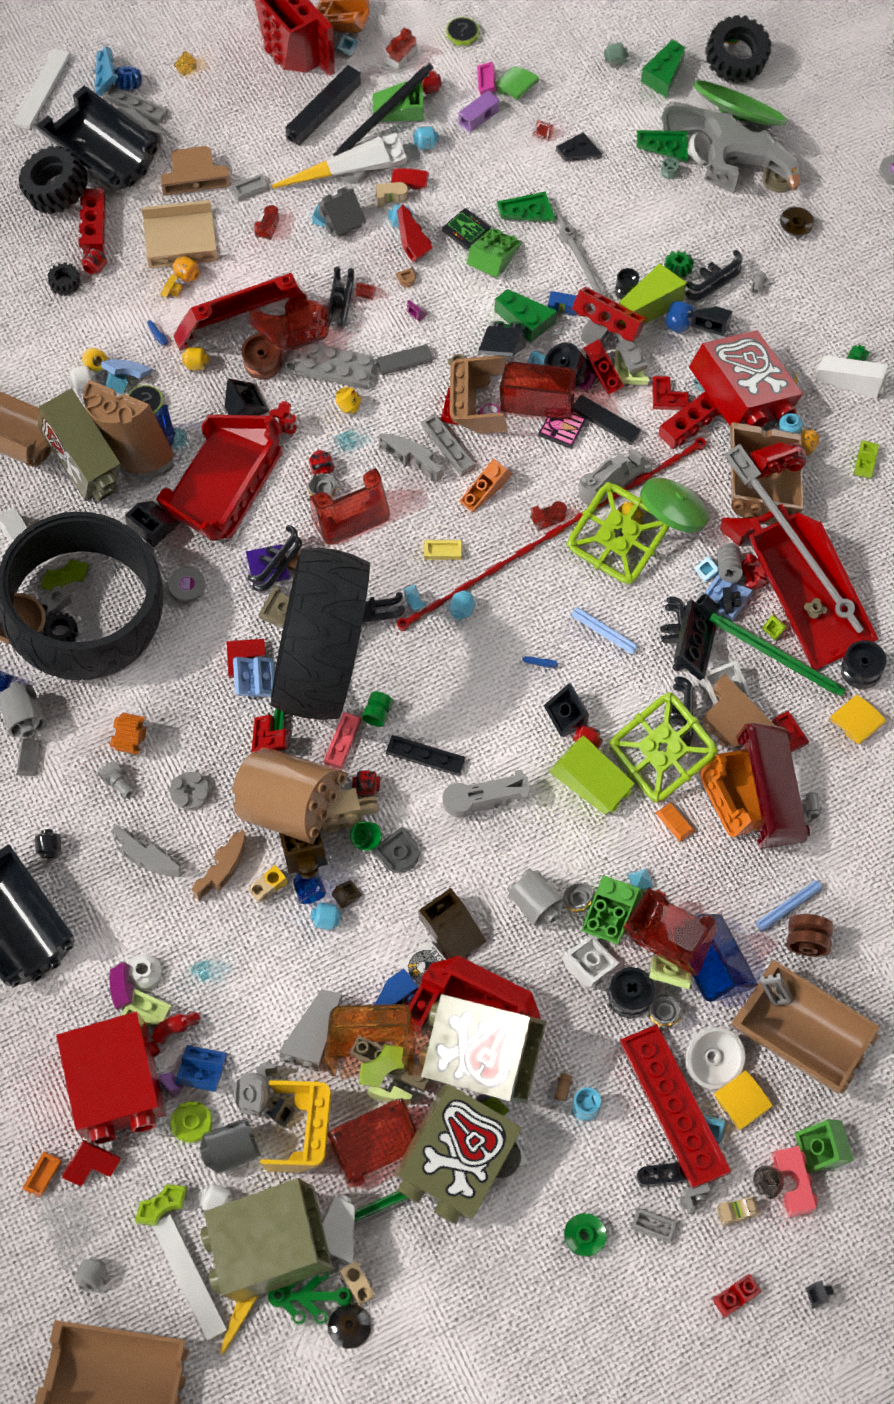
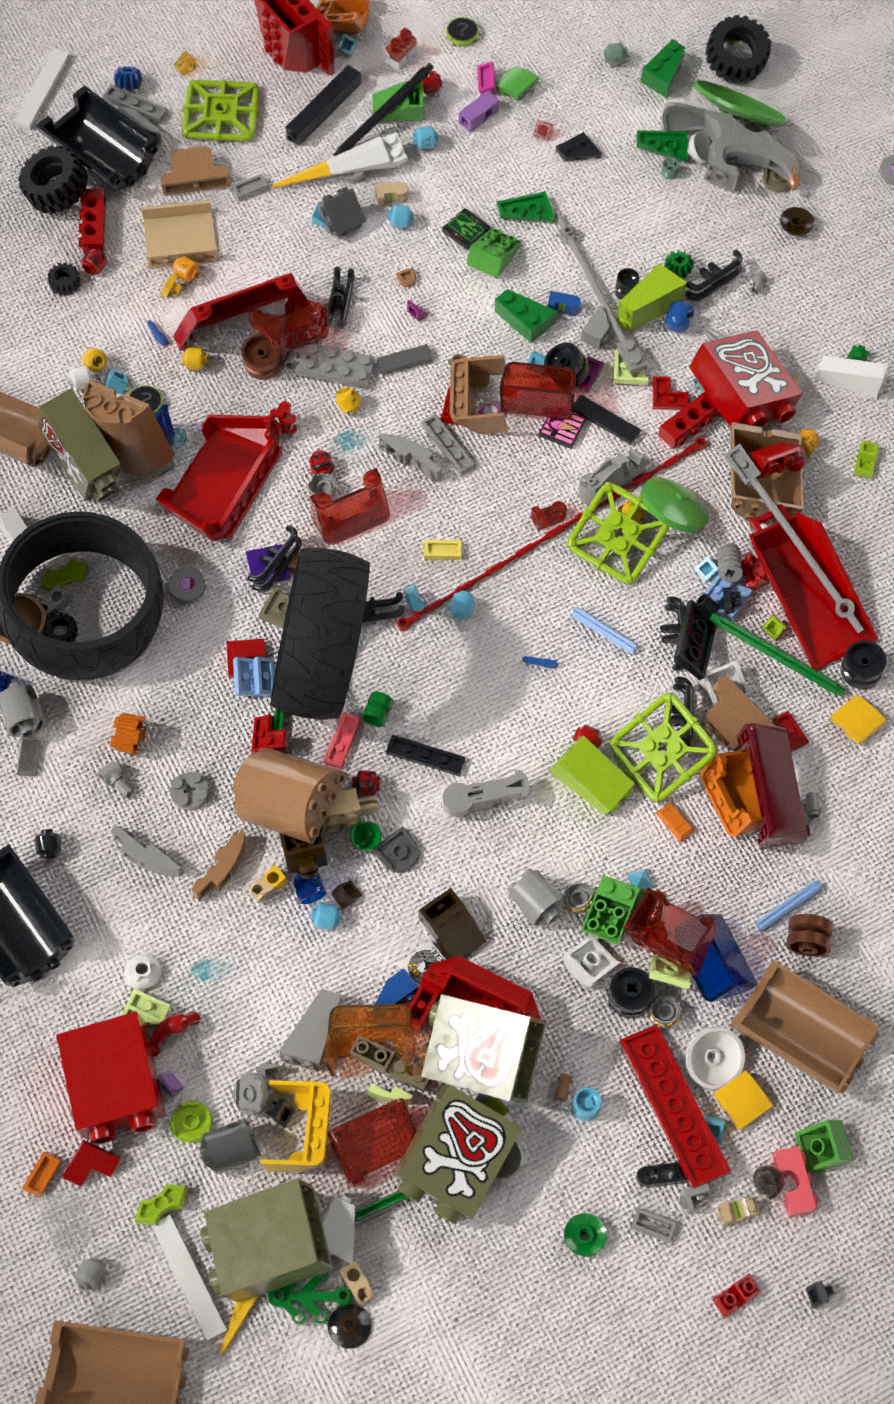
dark azure wing [94,46,118,96] -> none
light blue tile [101,359,152,379] -> none
magenta slope [109,962,134,1010] -> none
black slope [125,501,179,547] -> none
blue slope [175,1045,227,1092] -> none
white head [199,1184,233,1211] -> none
black slope [224,378,269,416] -> none
clear red leg [254,205,279,240] -> none
clear red slope [356,282,377,300] -> none
lime tile [358,1044,406,1087] -> none
red slope [391,168,429,189] -> none
red slope [397,204,433,263] -> none
orange slope [459,458,513,513] -> none
black slope [478,321,527,356] -> none
black slope [543,683,589,737] -> none
red brick [572,286,647,341] -> none
red slope [581,339,624,395] -> none
black slope [691,306,733,336] -> none
red slope [720,517,755,546] -> none
light grey tile [760,973,793,1006] -> none
medium azure head [778,413,803,434] -> none
dark tan plate [804,598,827,619] -> none
none -> lime plate [182,79,260,142]

